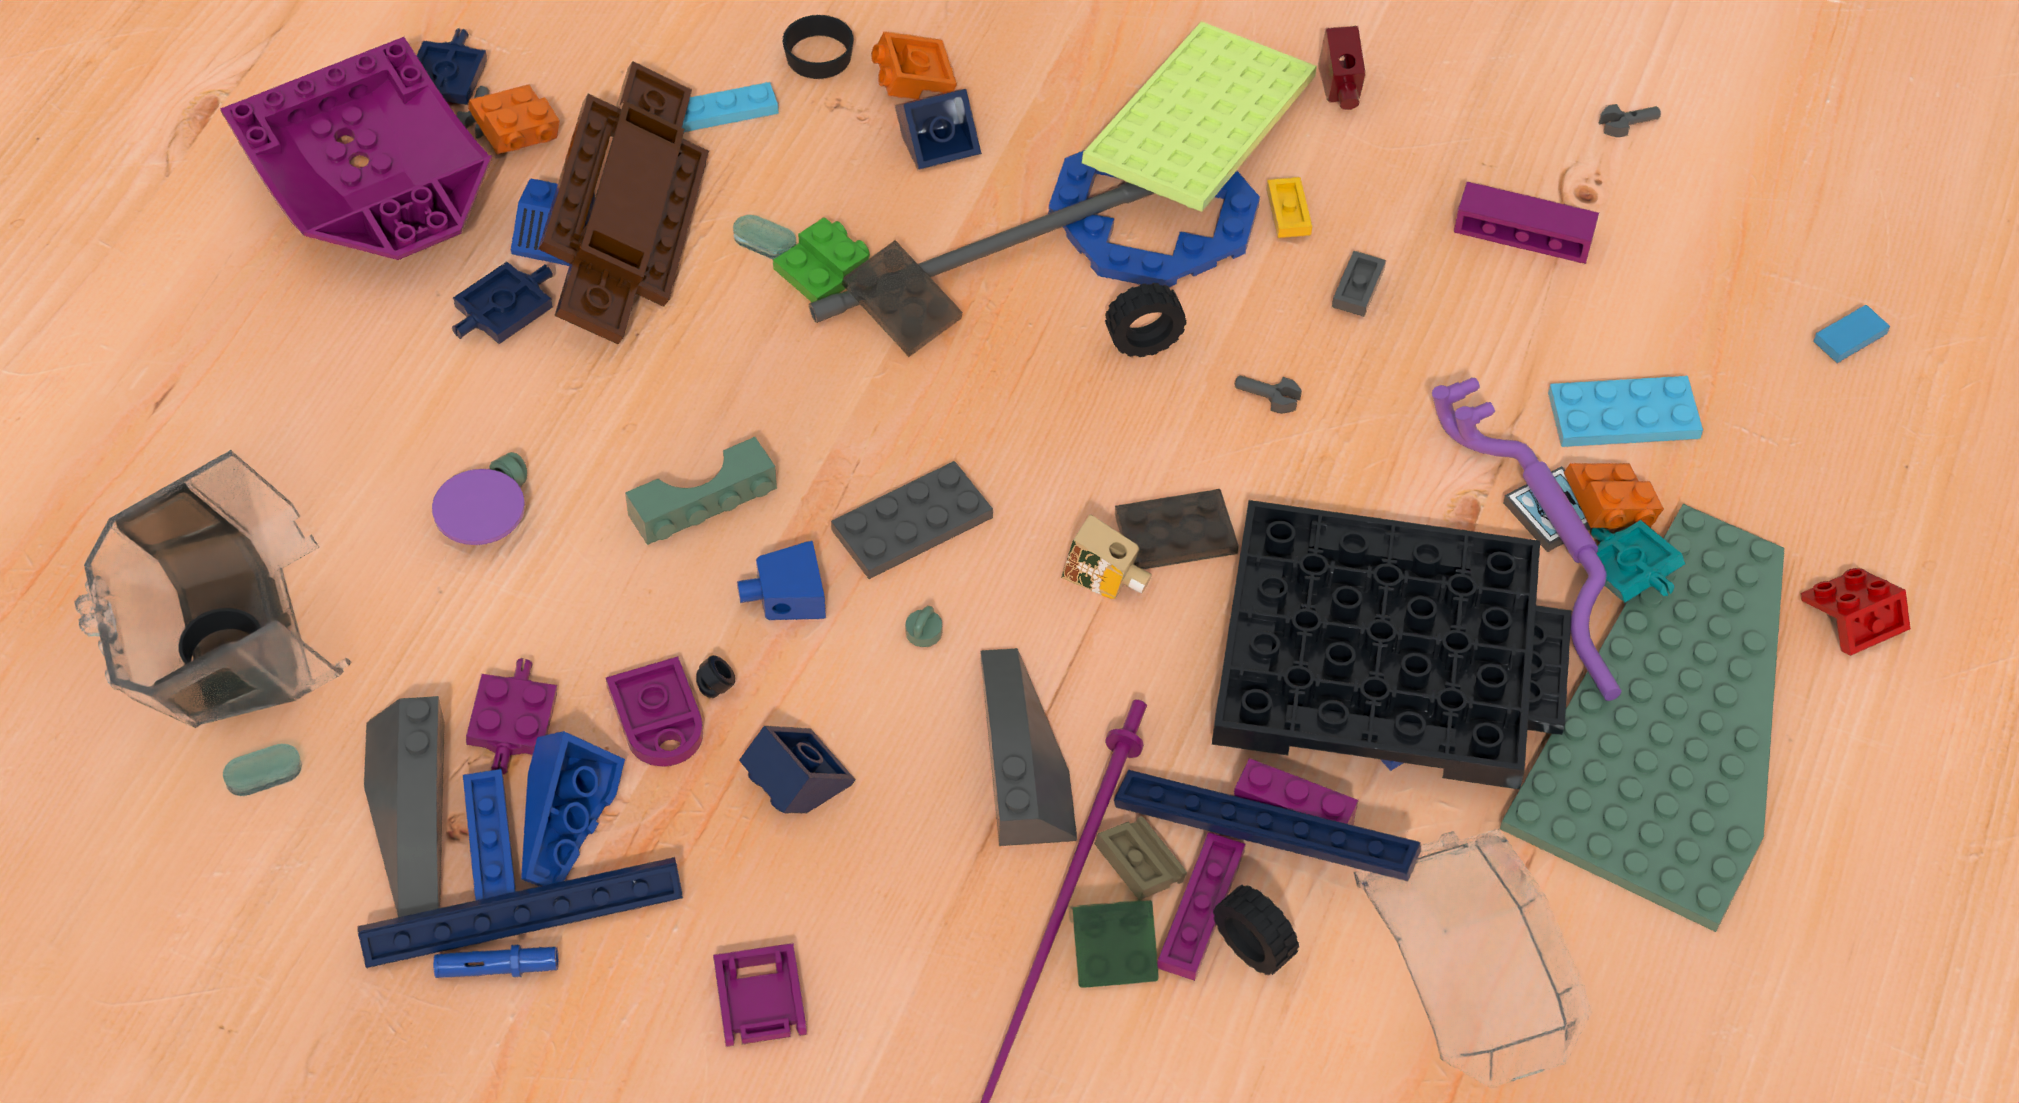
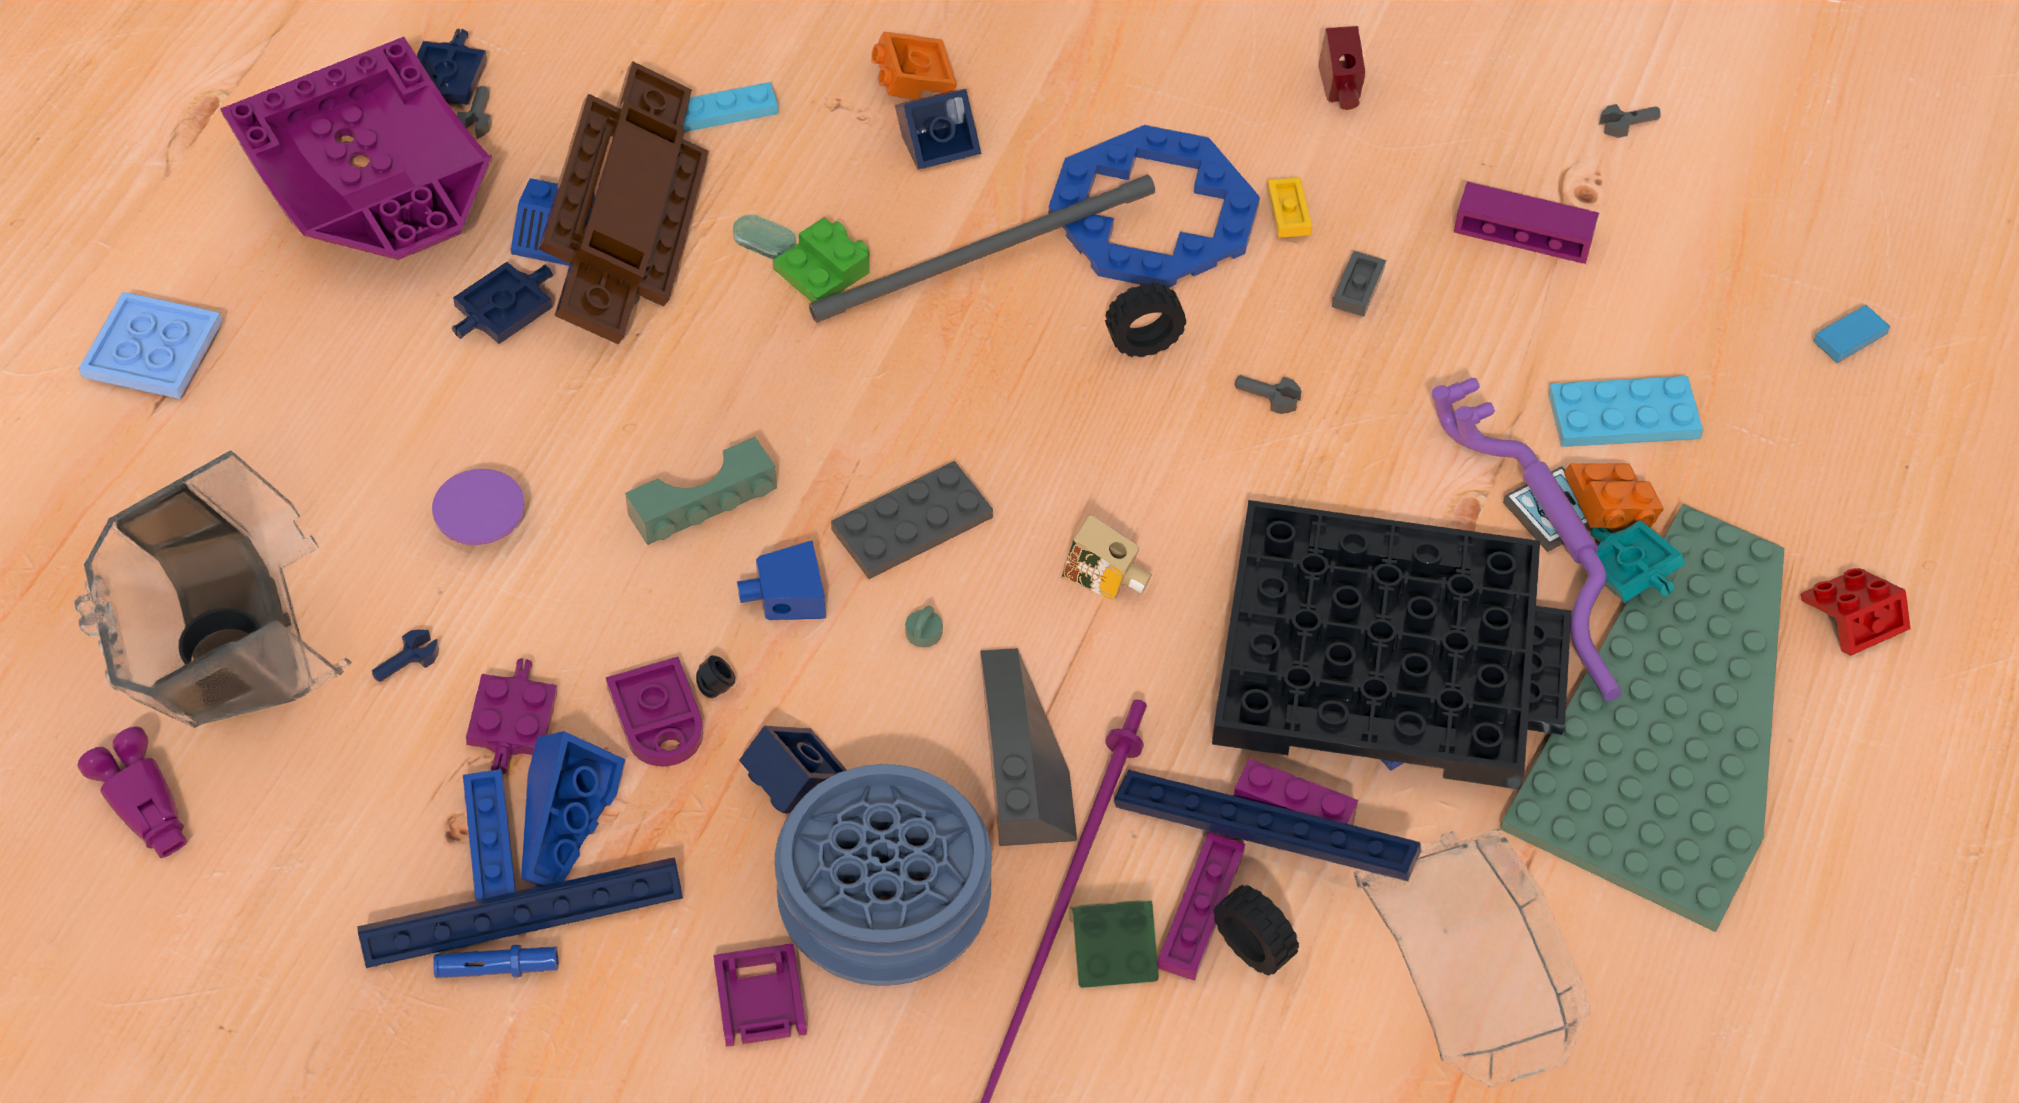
clear light blue tile [223,744,302,796] -> none
dark grey wedge [364,696,444,917] -> none
orange plate [468,84,560,155] -> none
sand green tile [490,452,527,487] -> none
black tyre [782,15,854,79] -> none
clear smoke plate [842,240,962,357] -> none
yellowish green plate [1082,21,1317,212] -> none
dark tan plate [1094,816,1187,900] -> none
clear smoke plate [1115,489,1239,569] -> none
none -> magenta piece [77,726,187,858]
none -> light blue plate [79,292,222,399]
none -> dark blue bar [372,630,439,682]
none -> sand blue wheel [774,764,992,986]

